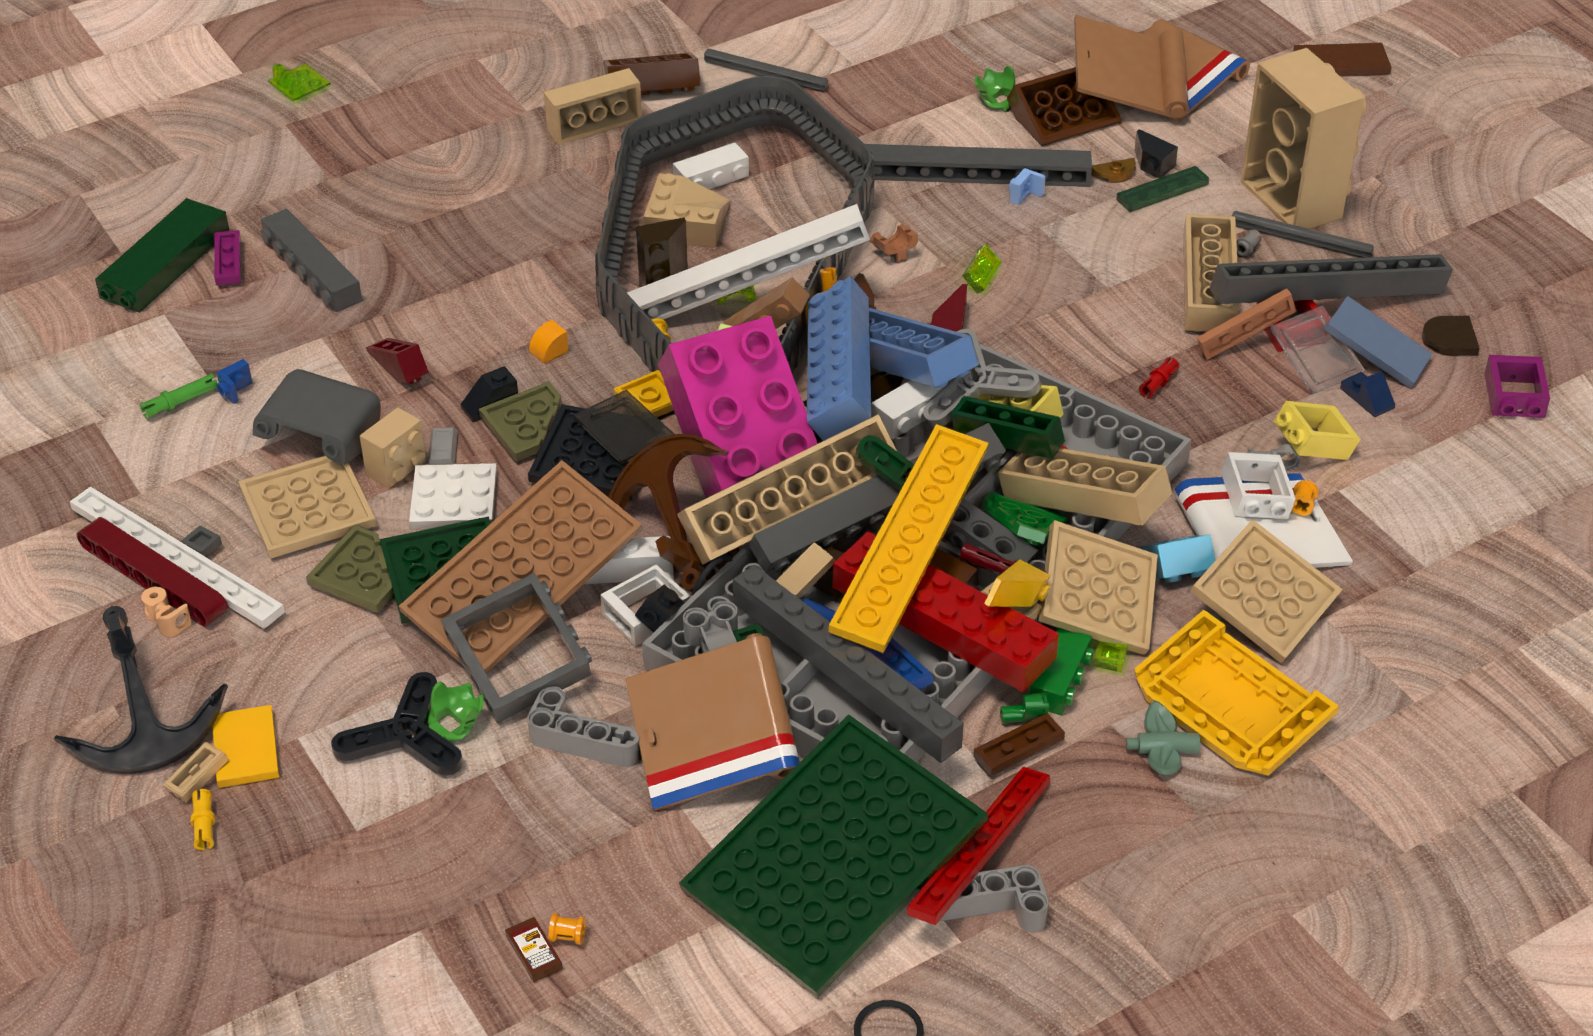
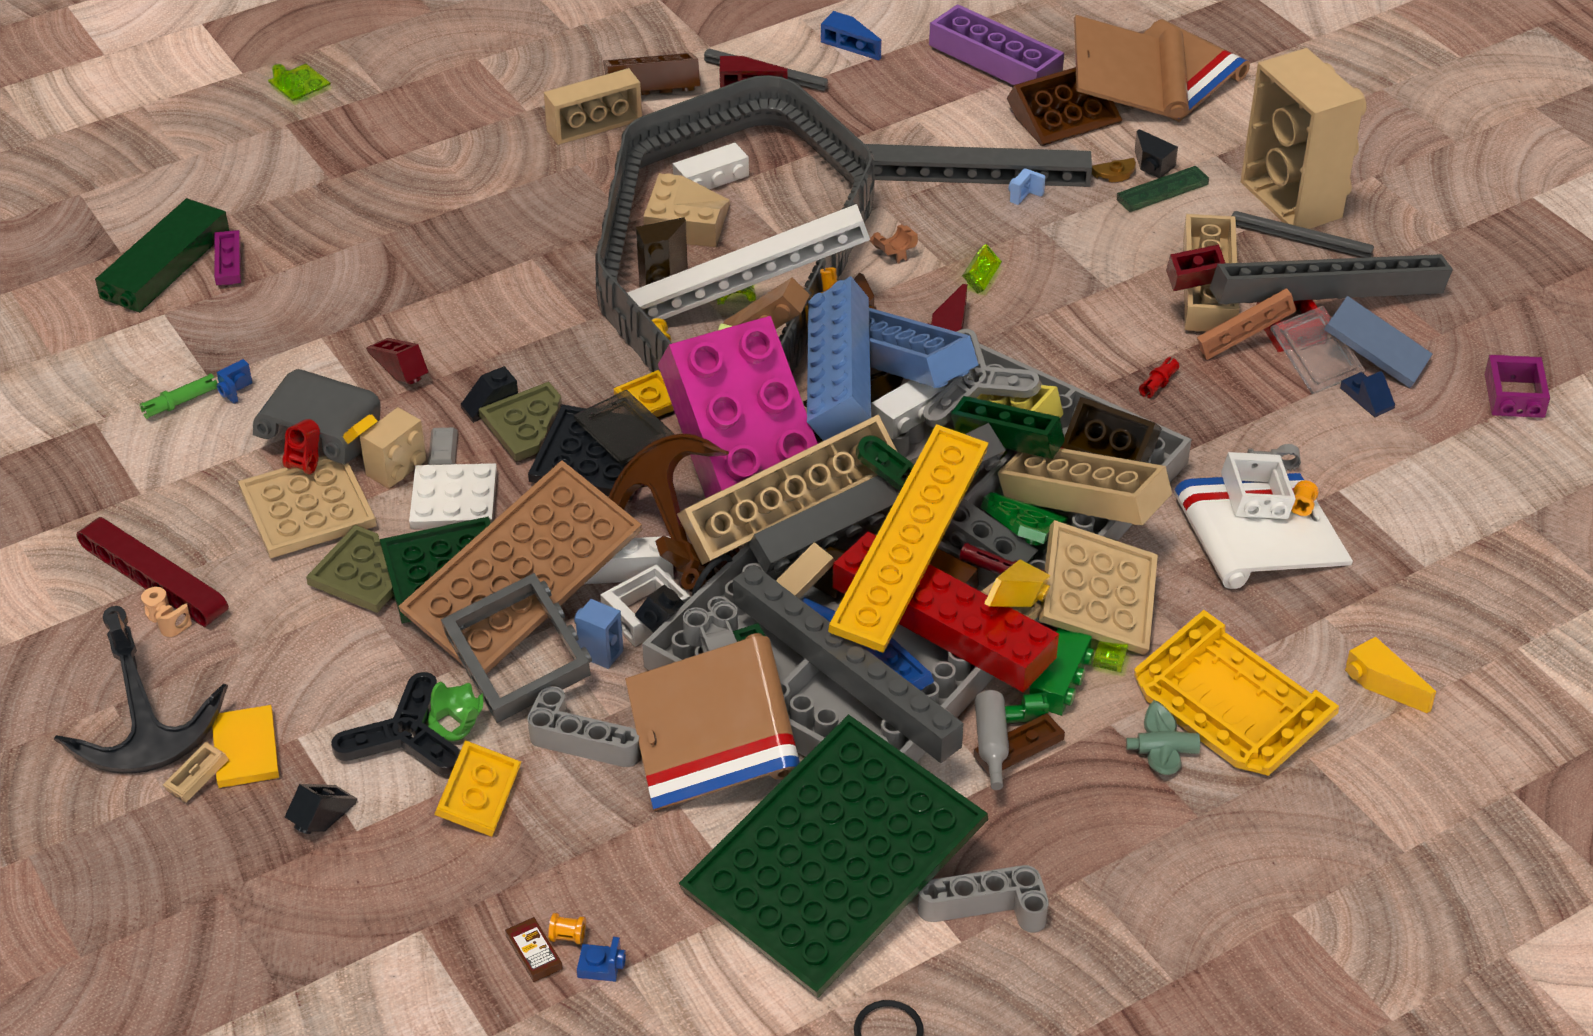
white plate [70,487,285,629] -> none
dark grey plate [180,526,222,557] -> none
yellow pin [190,789,215,851] -> none
dark grey brick [260,209,362,312] -> none
light orange brick [529,319,569,364] -> none
red tile [907,767,1050,925] -> none
bright green helmet [975,66,1016,112] -> none
medium azure slope [1140,534,1216,583] -> none
tan plate [1190,519,1343,663] -> none
light grey pin [1236,230,1262,256] -> none
light yellow window [1273,401,1361,460] -> none
reddish brown tile [1293,42,1392,76] -> none
dark brown tile [1422,316,1480,355] -> none
none -> red piece [282,419,320,475]
none -> black slope [285,784,357,834]
none -> yellow tile [343,414,378,444]
none -> yellow tile [434,740,521,837]
none -> medium blue brick [574,599,624,669]
none -> blue bracket [577,937,626,982]
none -> dark red slope [719,56,788,88]
none -> blue slope [821,11,882,60]
none -> medium lavender brick [929,4,1064,85]
none -> light grey piece [975,690,1009,790]
none -> dark brown slope [1061,396,1162,463]
none -> dark red brick [1166,244,1226,292]
none -> yellow slope [1345,637,1436,713]

